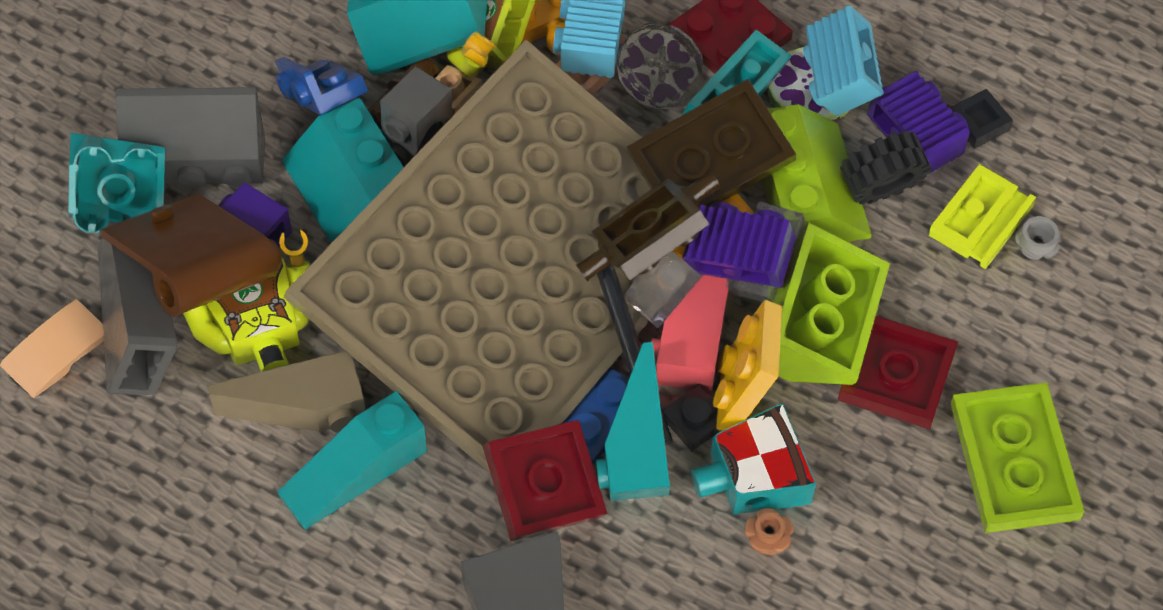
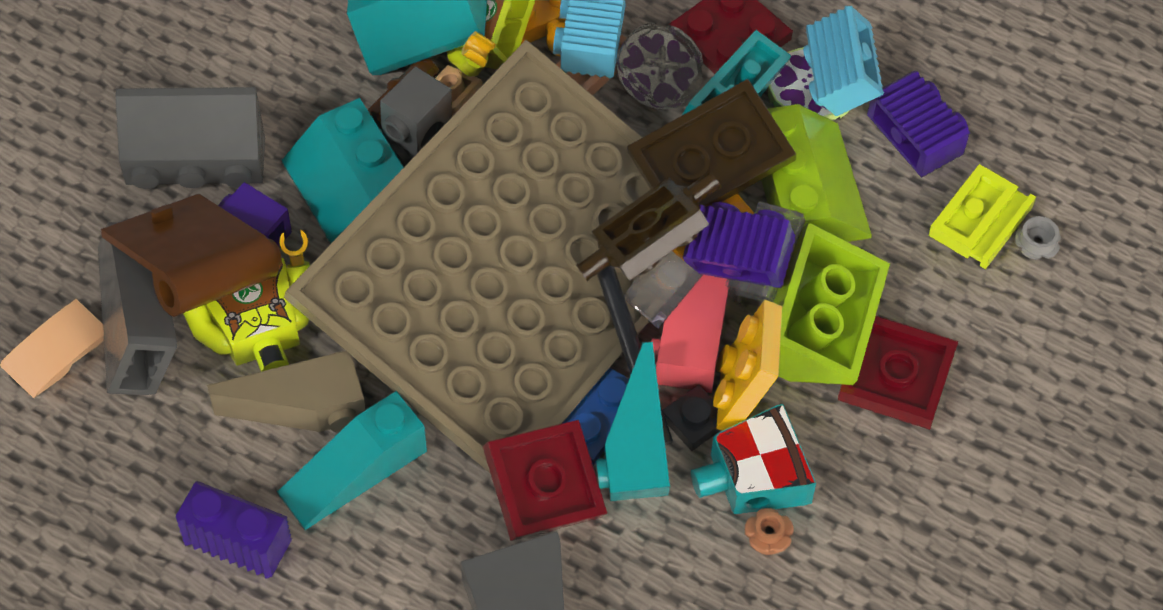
teal slope [68,133,165,233] -> none
blue bracket [275,57,368,115] -> none
black tyre [840,131,931,205] -> none
black plate [950,88,1013,149] -> none
lime plate [950,382,1085,533] -> none
none -> dark purple brick [175,481,292,579]

